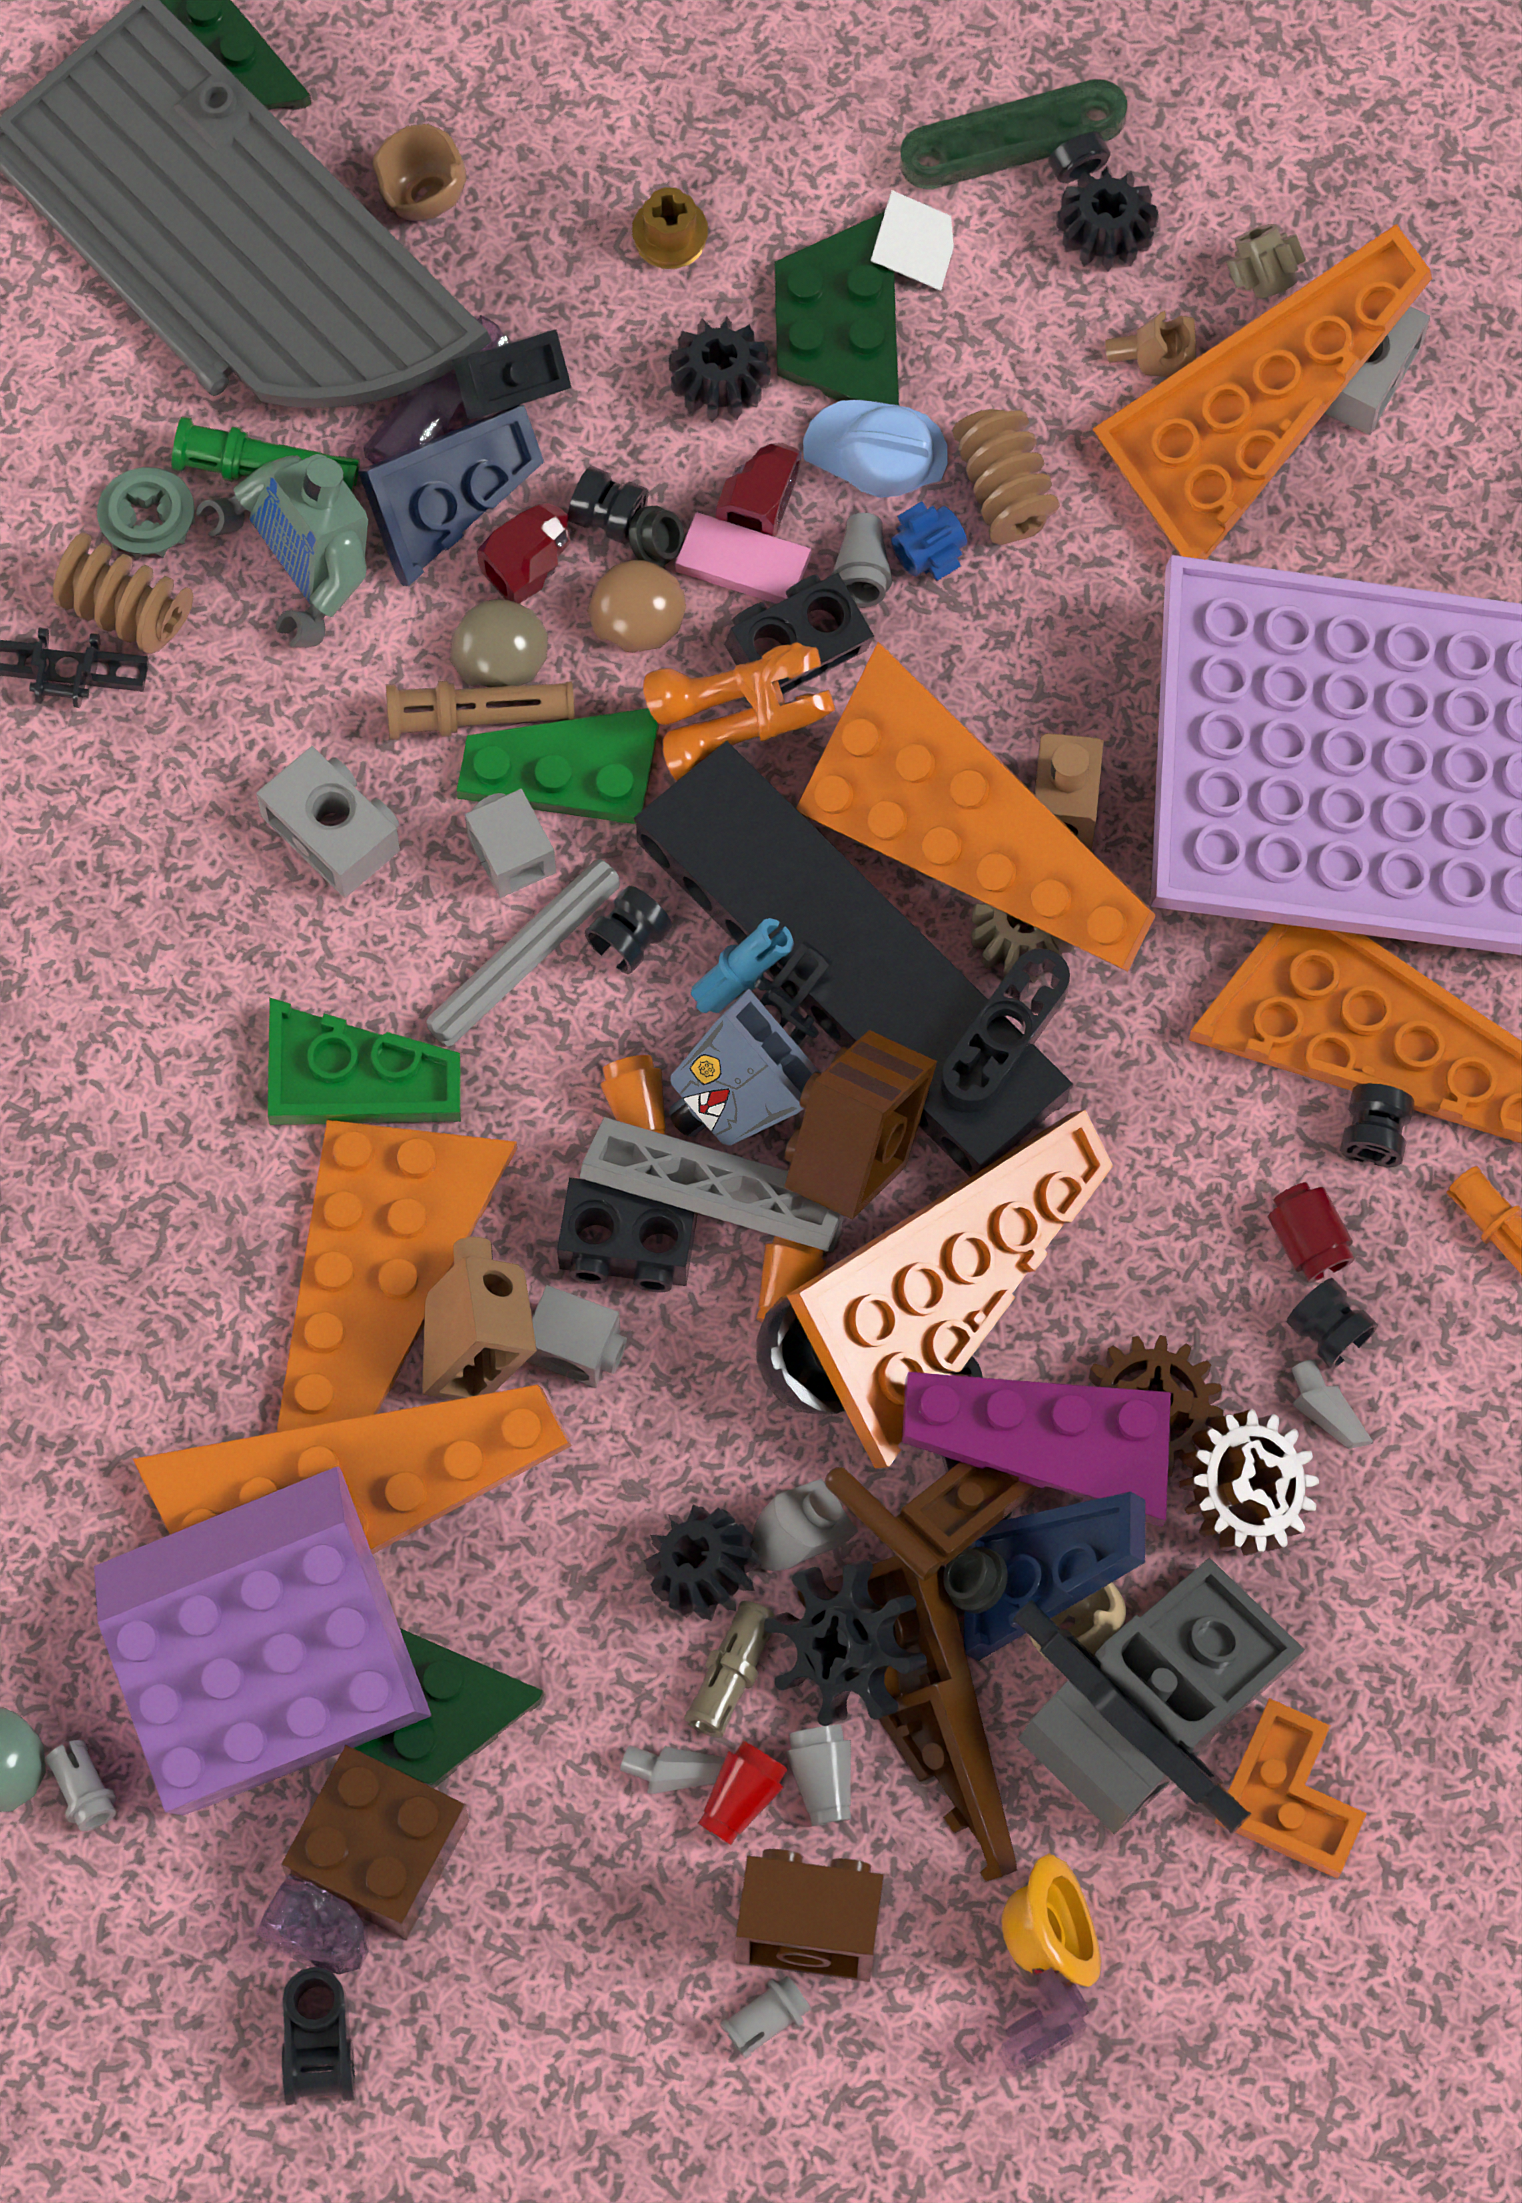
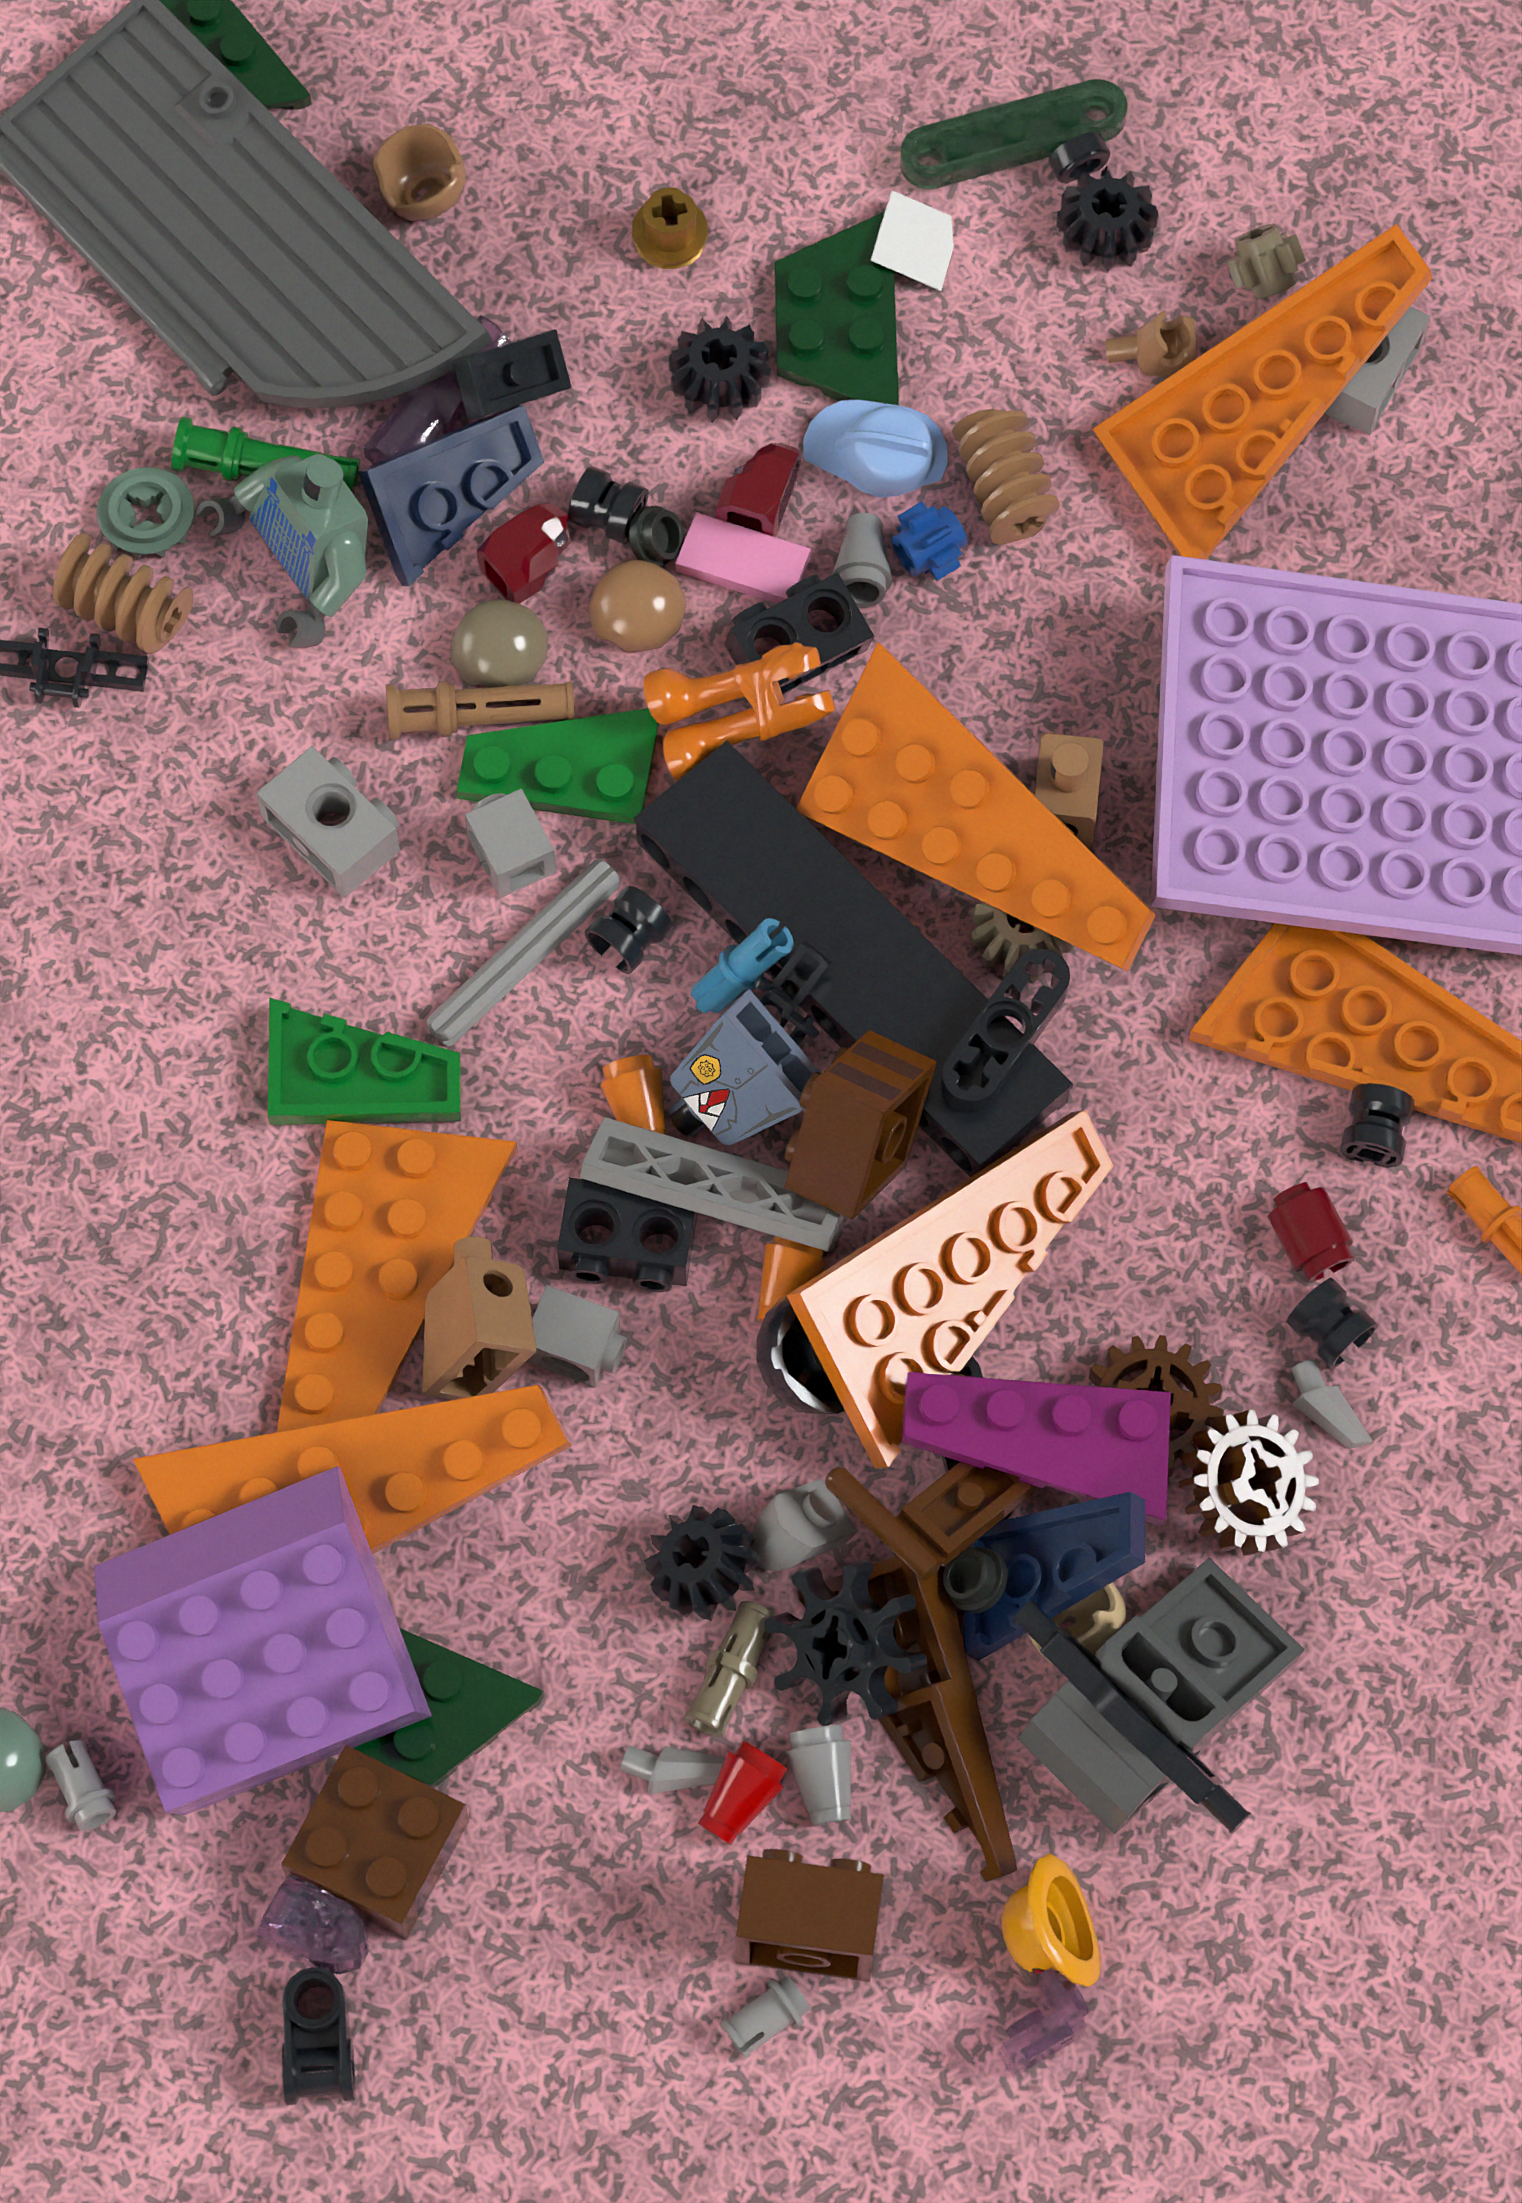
orange plate [1214,1698,1367,1879] -> none

